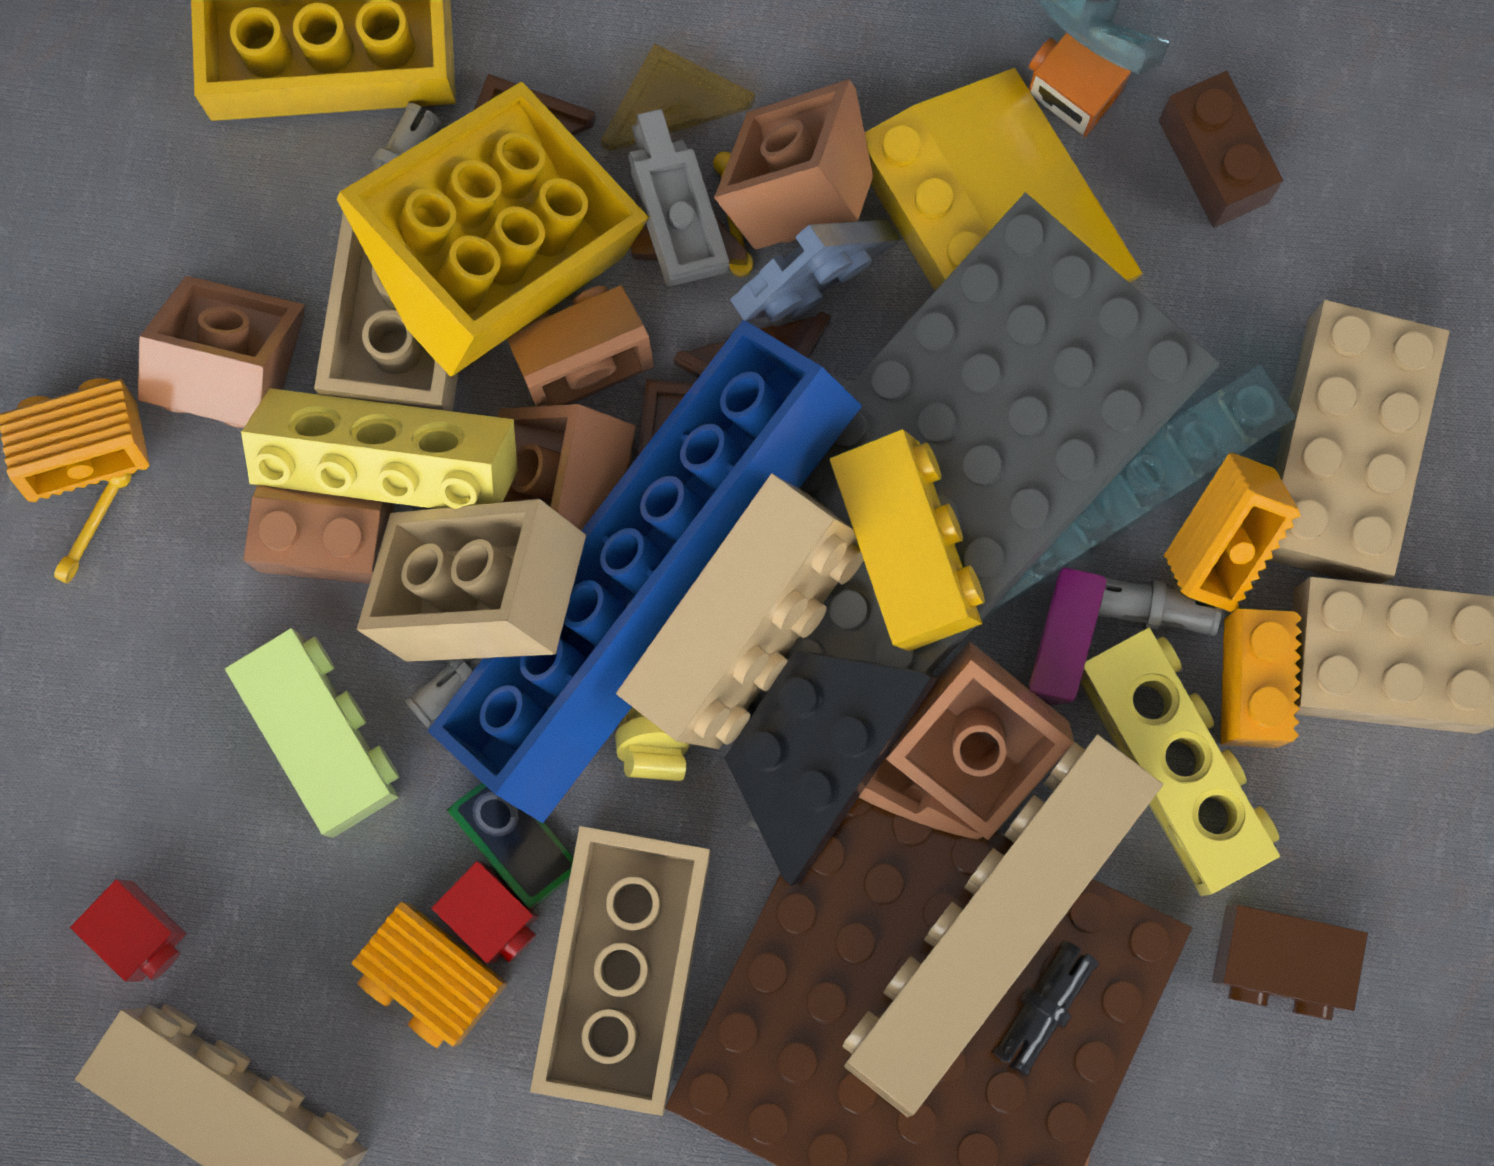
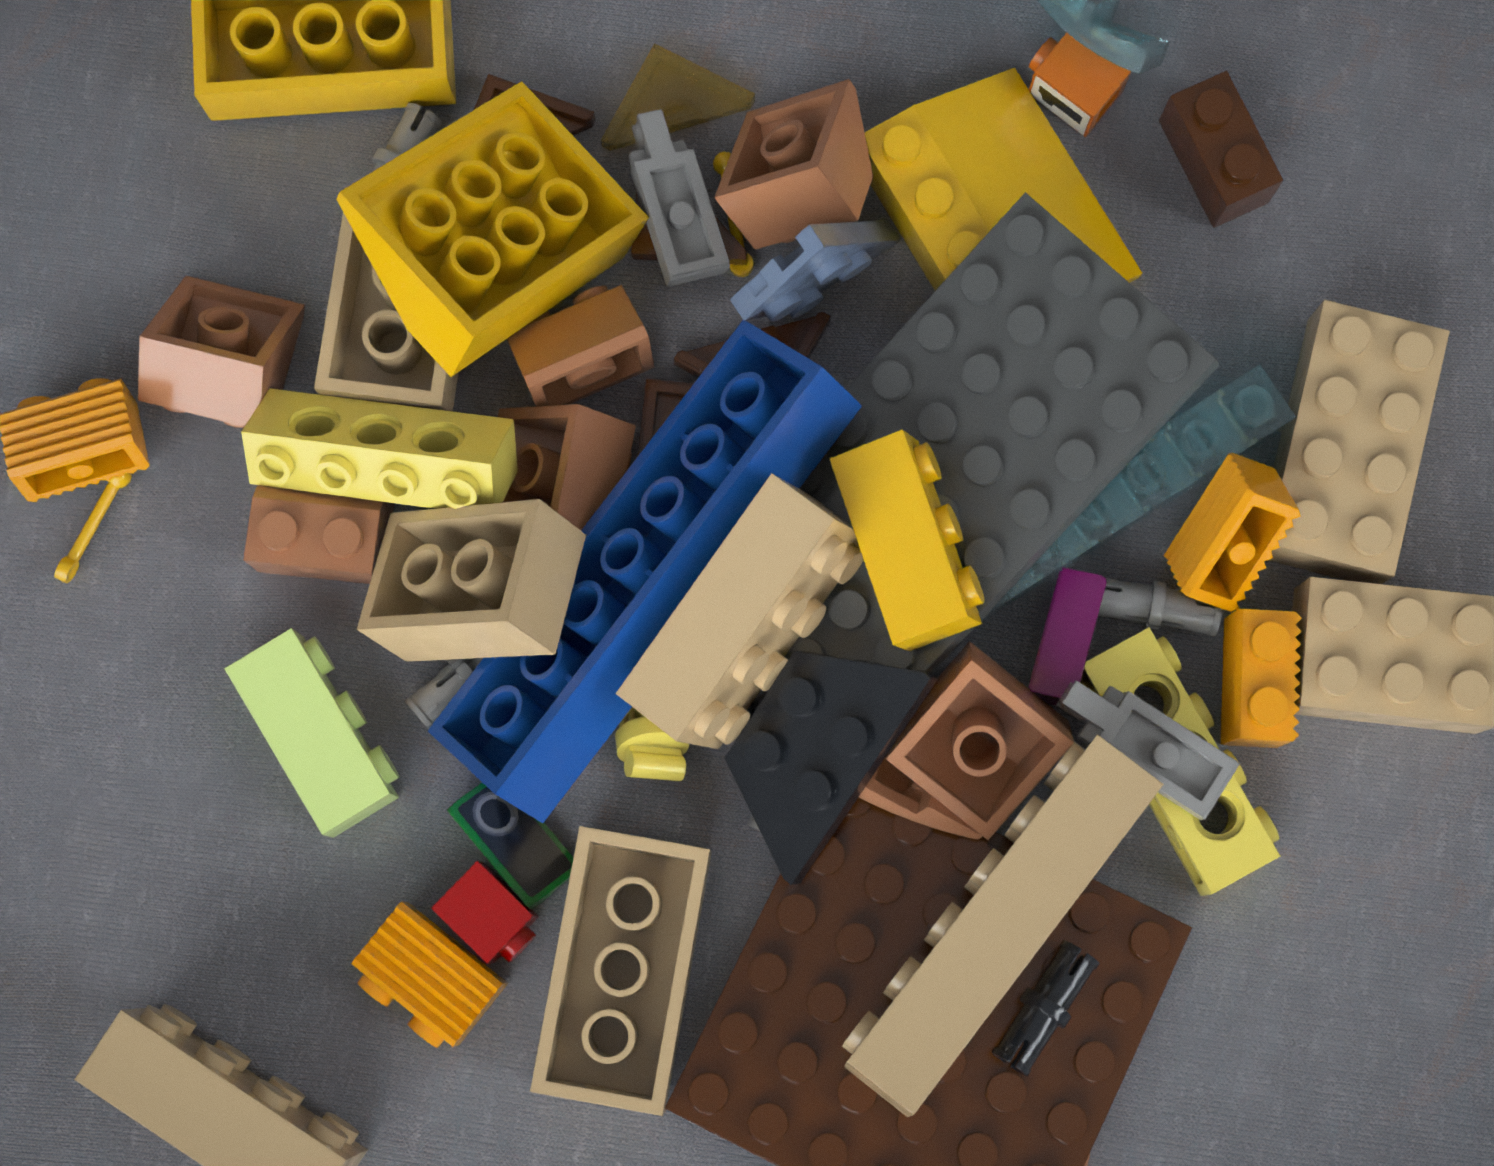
red brick [69,879,187,982] -> none
reddish brown brick [1212,905,1368,1021] -> none
none -> light grey hinge [1056,681,1240,820]

